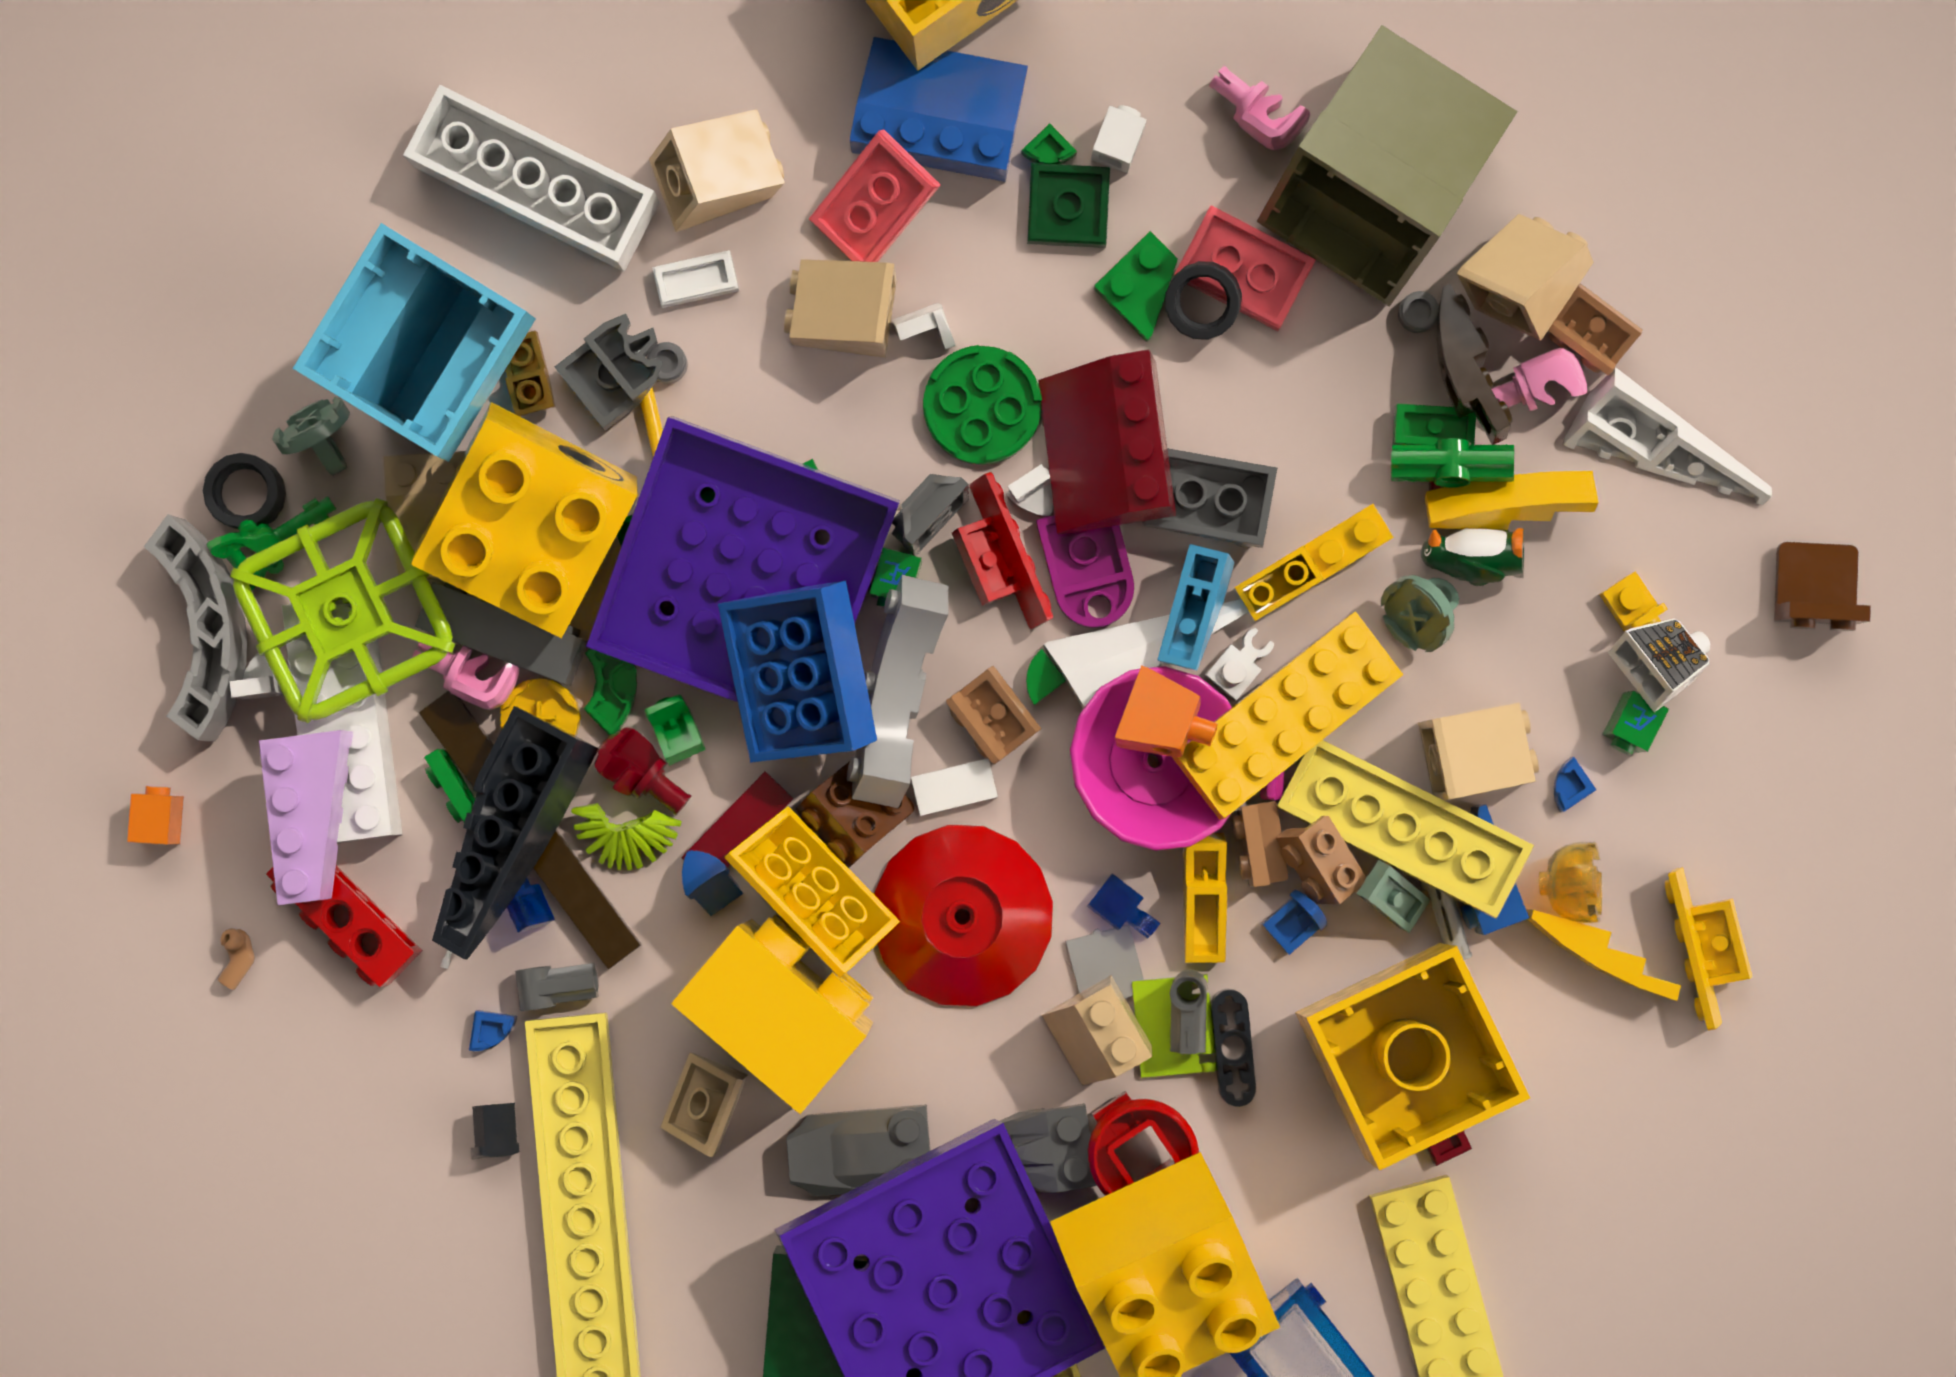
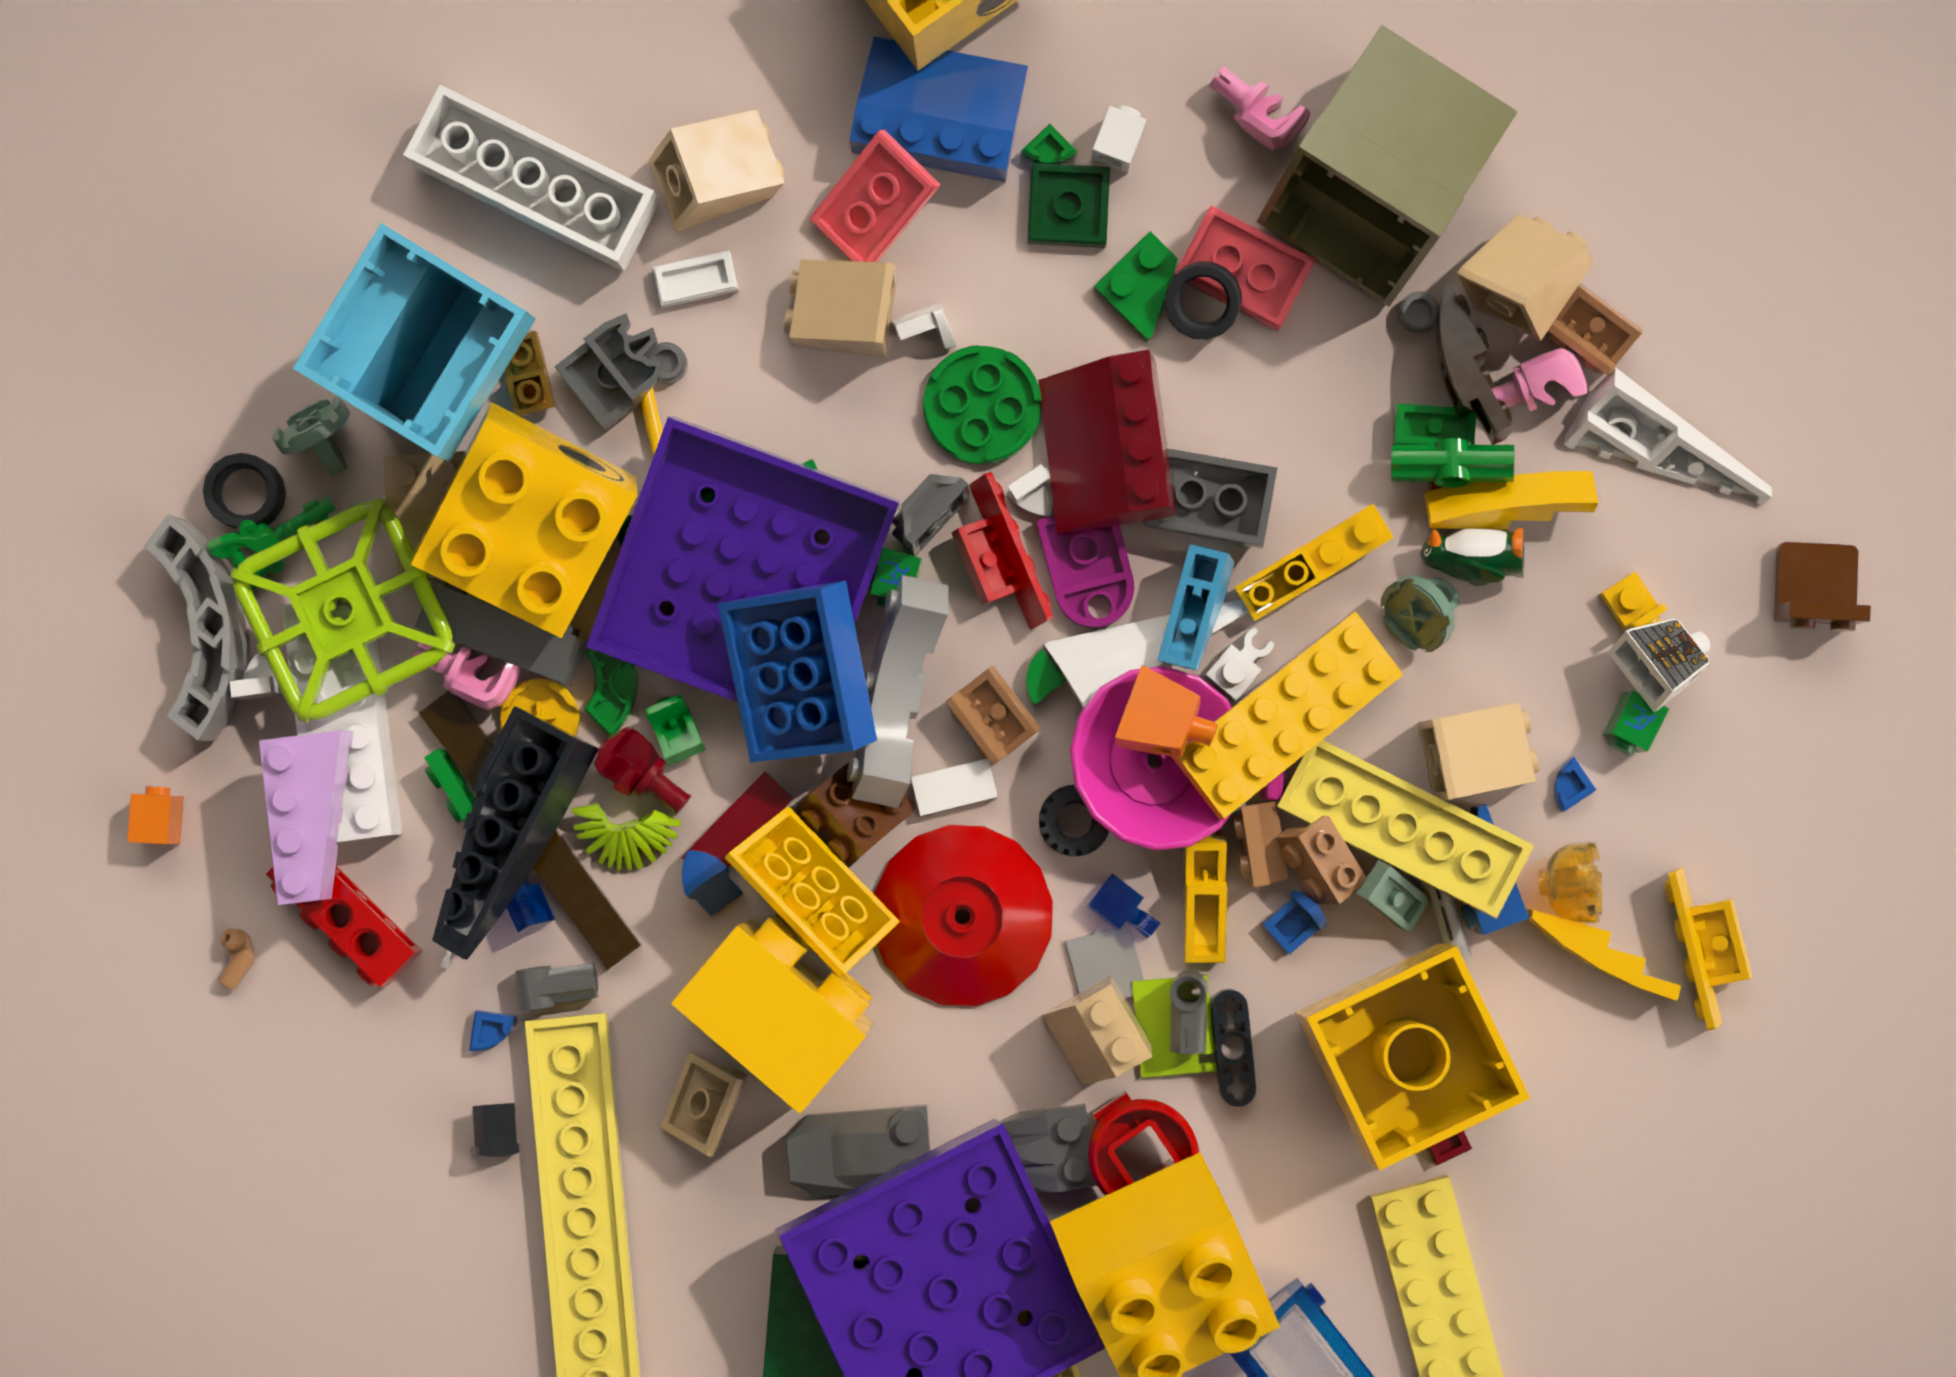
none -> black tyre [1039,785,1109,857]

